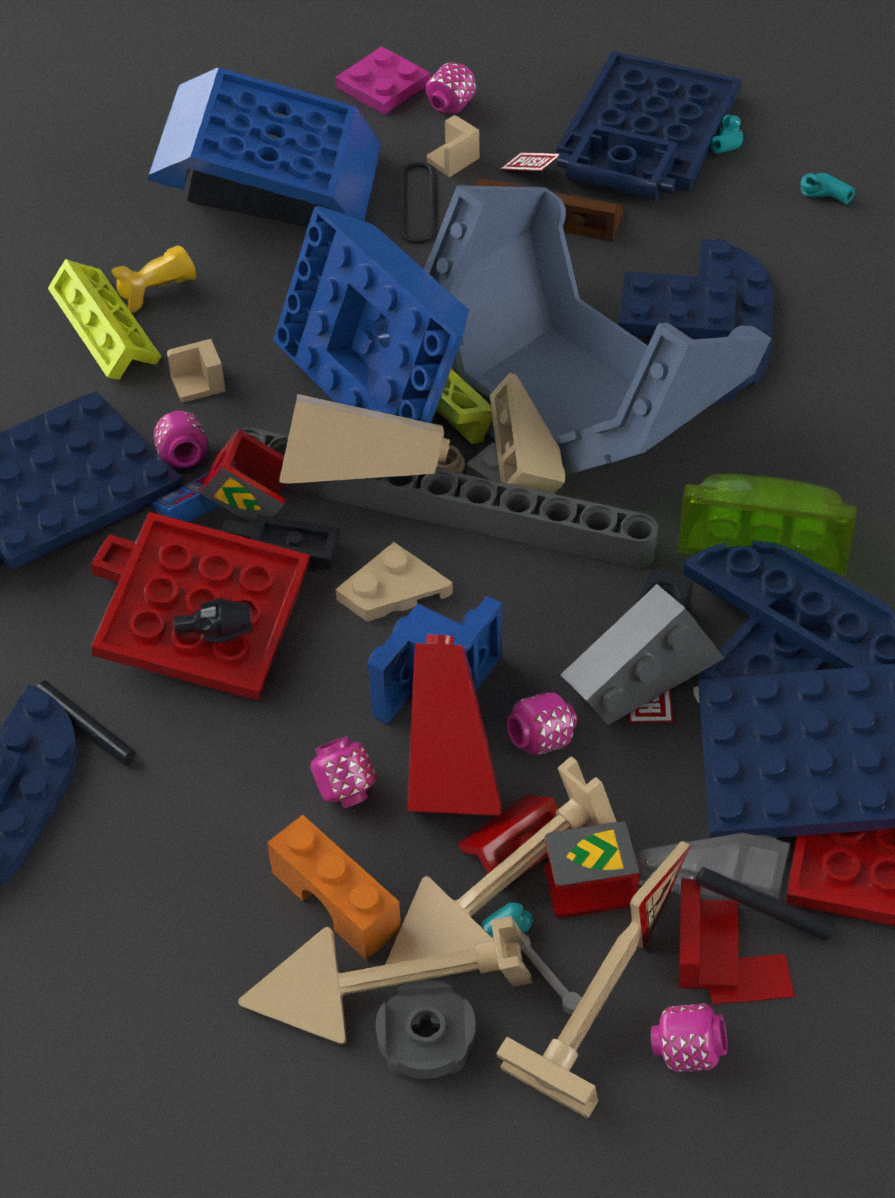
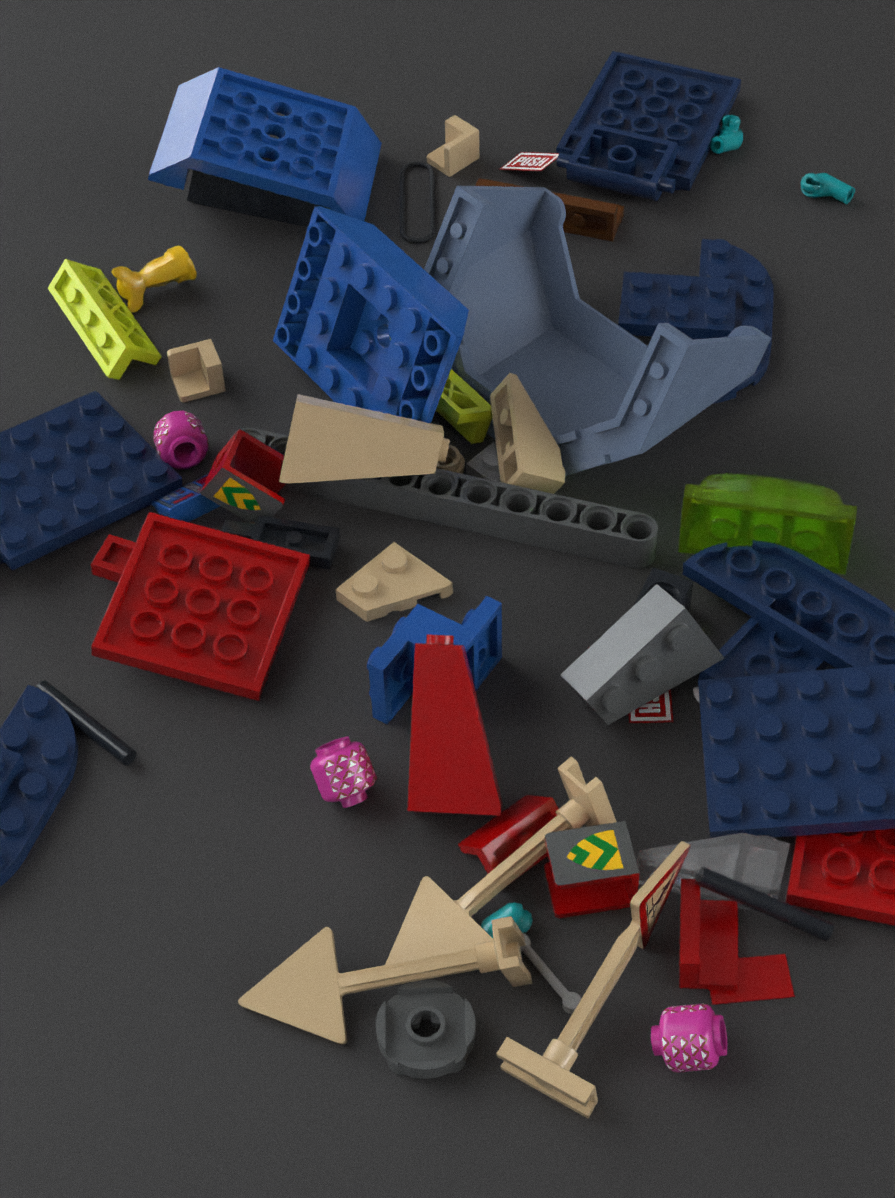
black piece [173,598,252,643] -> none
orange arch [267,815,401,961] -> none
dark pink plate [335,46,430,115] -> none
dark pink head [426,62,476,115] -> none
dark pink head [507,692,577,756] -> none

